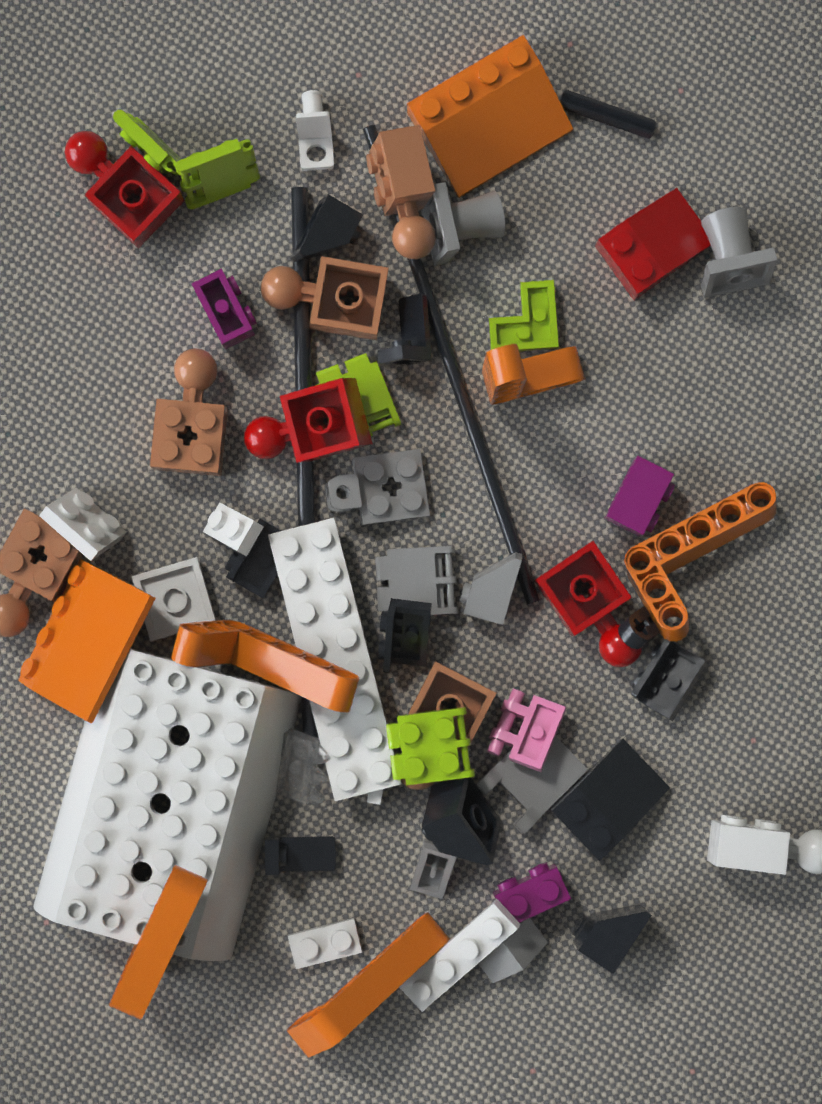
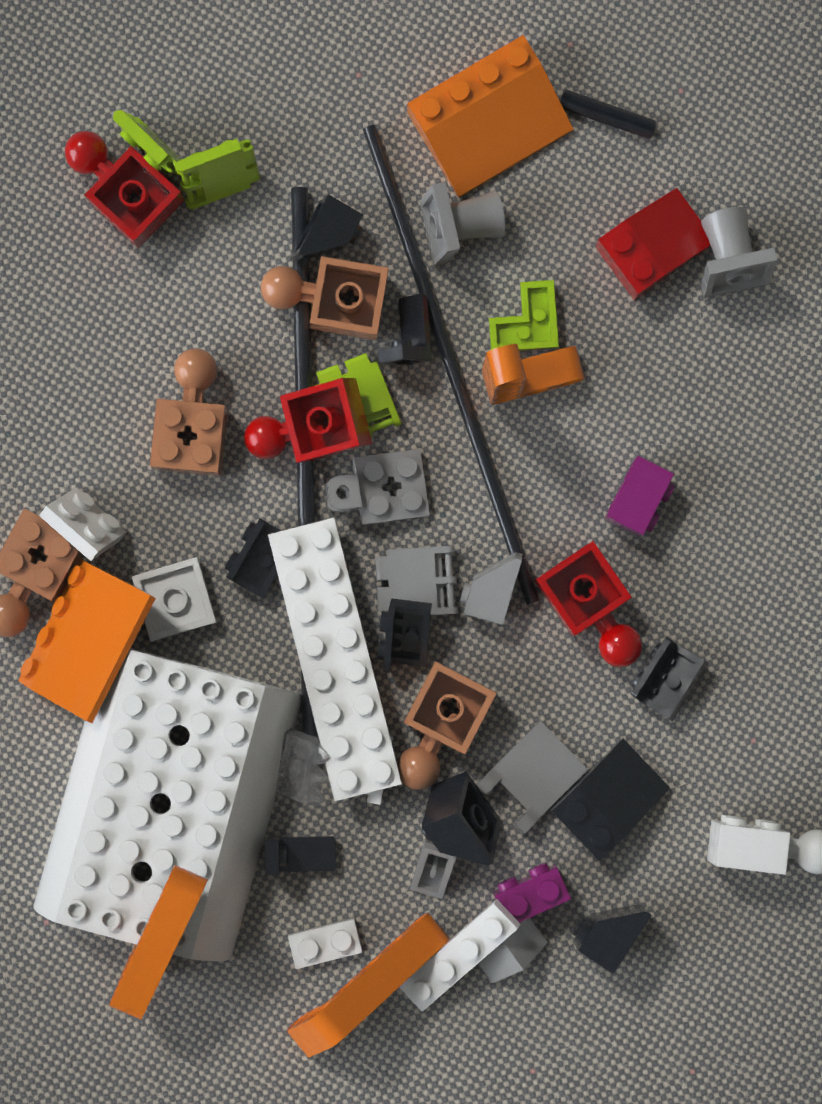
orange beam [171,620,359,712] -> none
magenta brick [191,268,257,350] -> none
white plate [203,502,264,556] -> none
white bracket [296,90,334,171] -> none
nougat brick [366,125,436,259] -> none
lime plate [386,707,475,786] -> none
bright pink plate [487,689,566,772] -> none
black beam [618,605,668,649] -> none
orange beam [624,482,777,642] -> none

